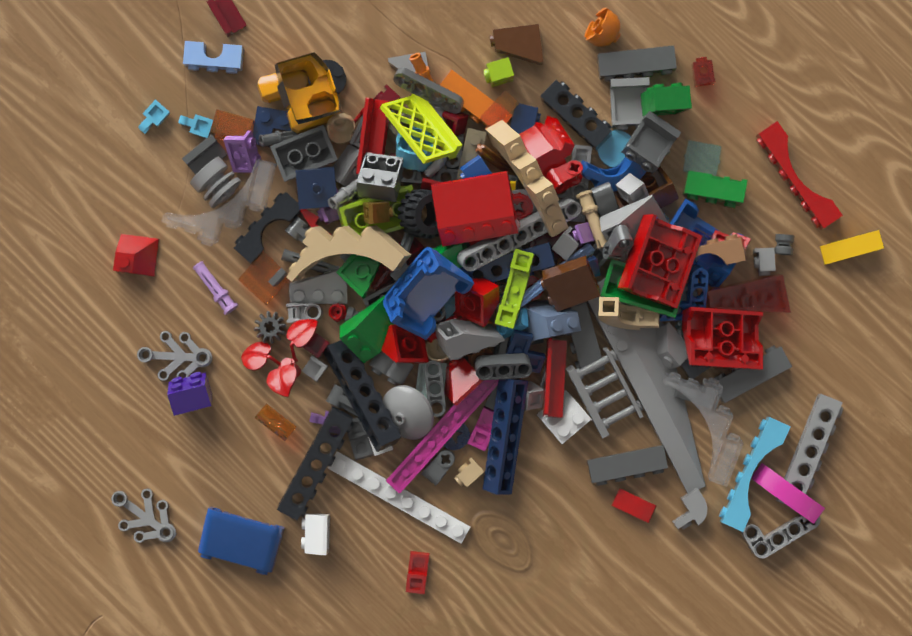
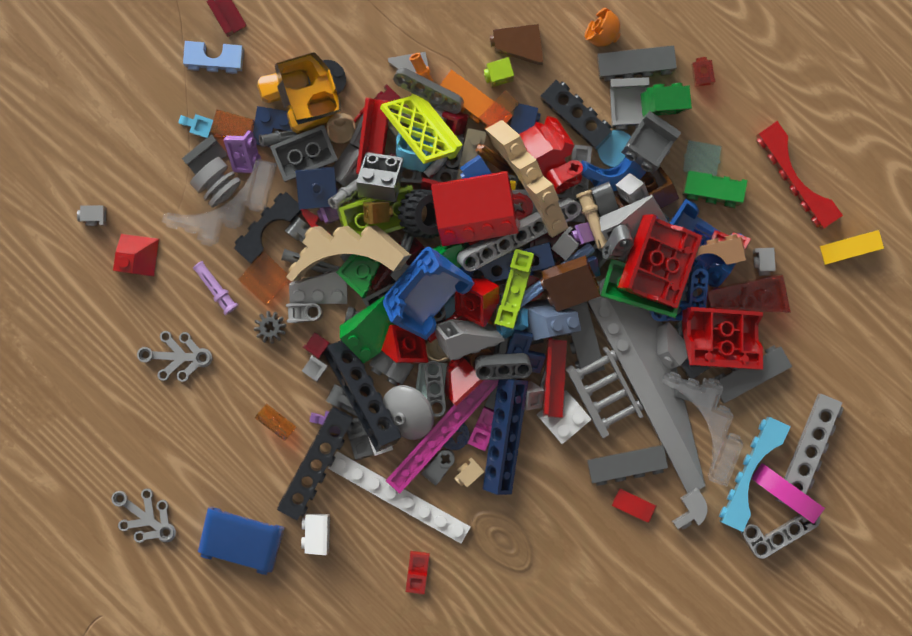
medium azure plate [138,99,170,134] -> none
dark purple brick [167,372,212,416] -> none
plant [241,319,318,397] -> none
dark grey tile [268,268,288,287] -> none
red plate [329,303,347,322] -> none
tan arch [599,297,660,330] -> none
dark grey wheel [774,234,795,255] -> none
none -> light grey brick [77,205,106,226]

